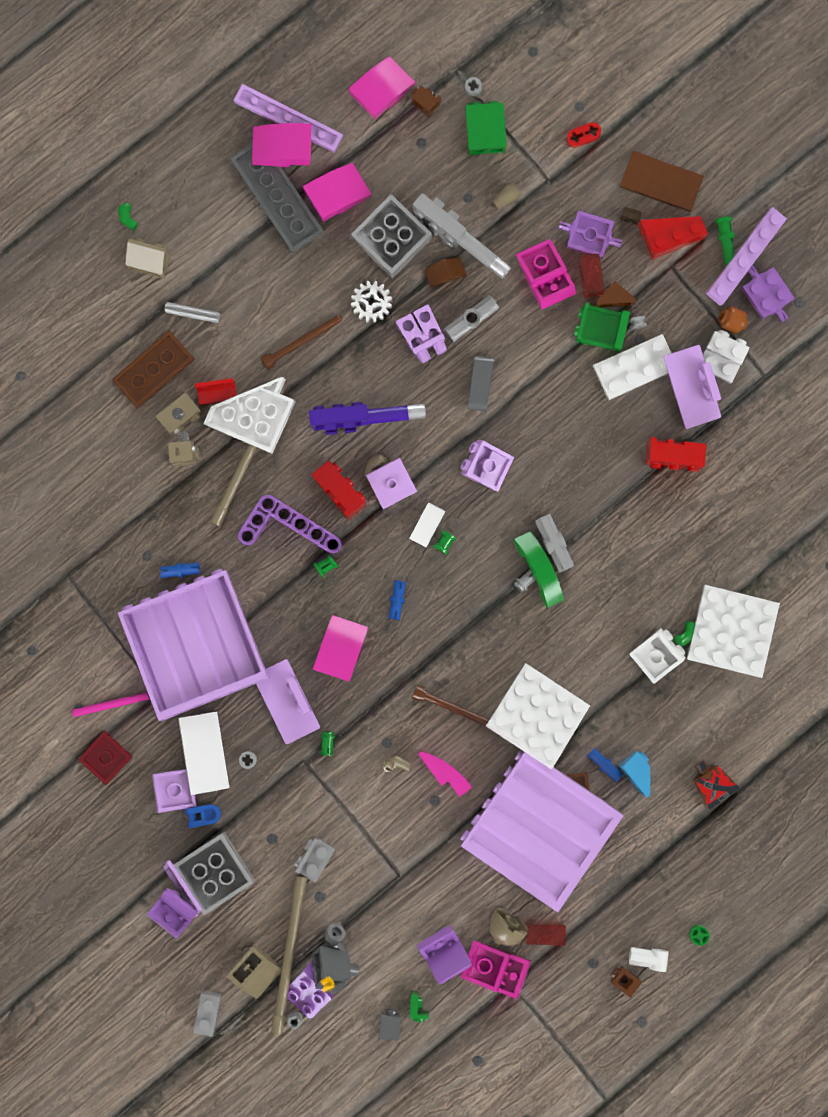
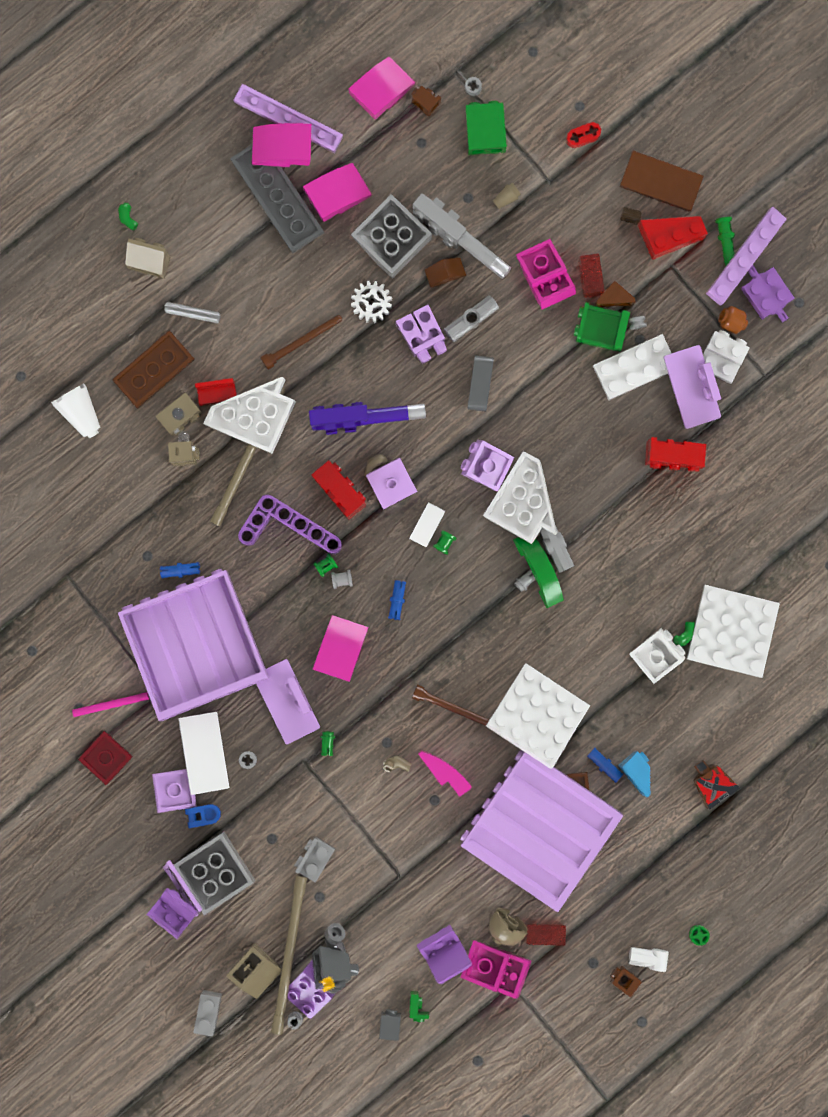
medium lavender plate [559,211,622,259] -> none
none -> white cone [51,383,100,438]
none -> light grey bush [331,570,353,589]
none -> white wing [483,451,557,544]

